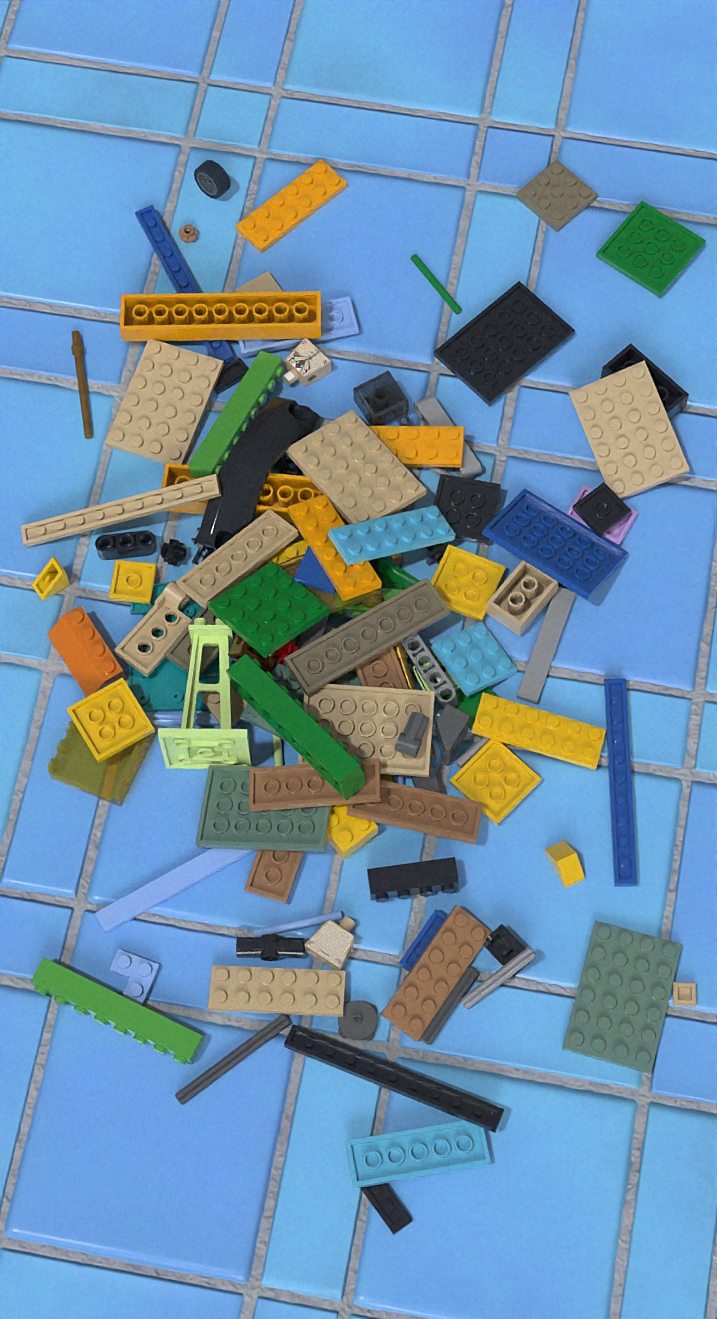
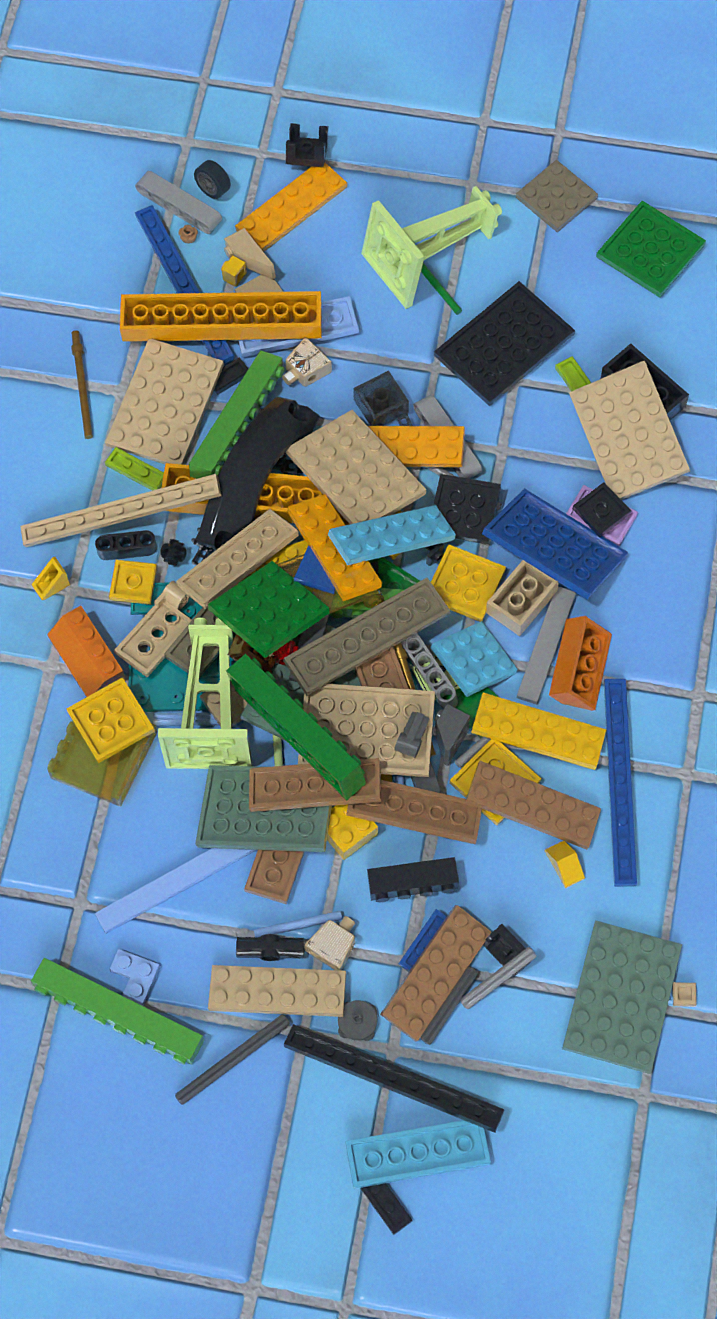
none -> lime tile [105,447,164,491]
none -> light grey beam [135,171,222,234]
none -> yellow plate [221,255,247,287]
none -> tan slope [224,228,276,279]
none -> black panel [286,123,329,167]
none -> yellowish green piece [361,186,502,309]
none -> medium nougat plate [465,761,601,850]
none -> orange slope [549,616,612,711]
none -> lime tile [555,356,591,392]

